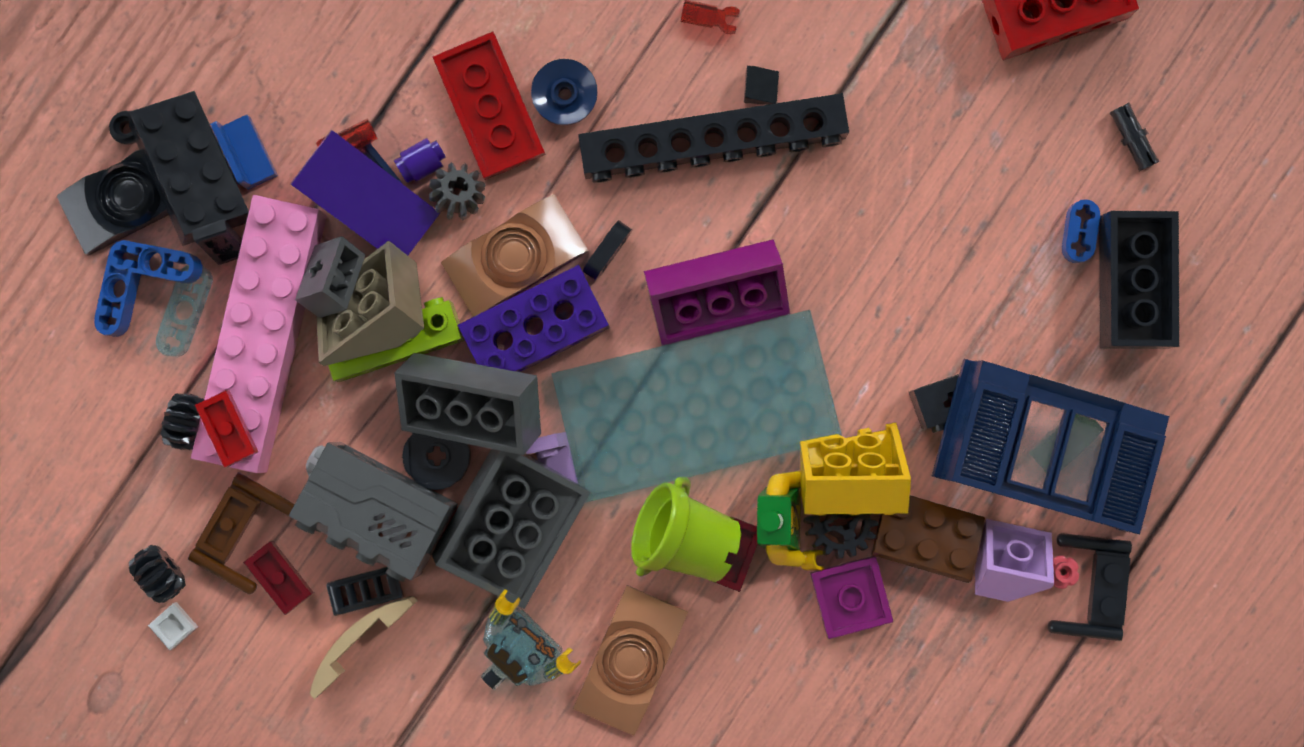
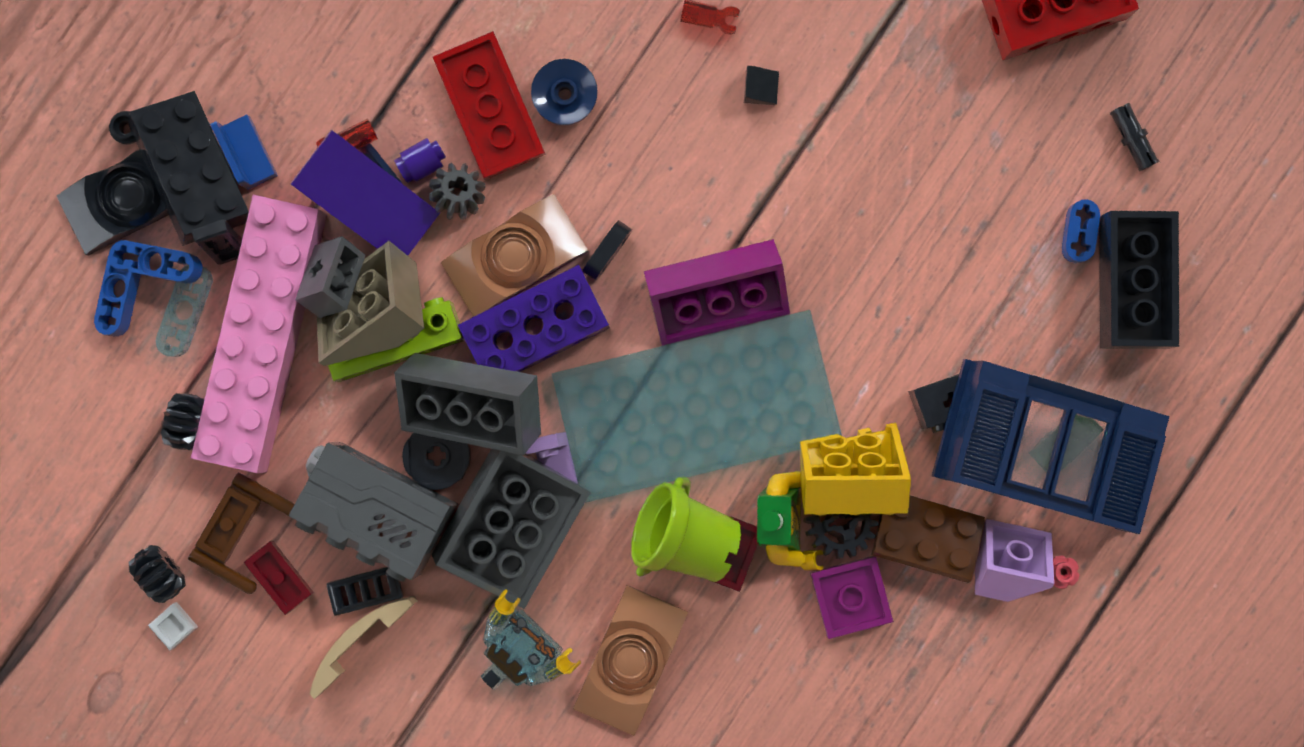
red plate [195,390,258,468] -> none
black brick [578,93,849,183] -> none
black plate [1048,533,1132,641] -> none

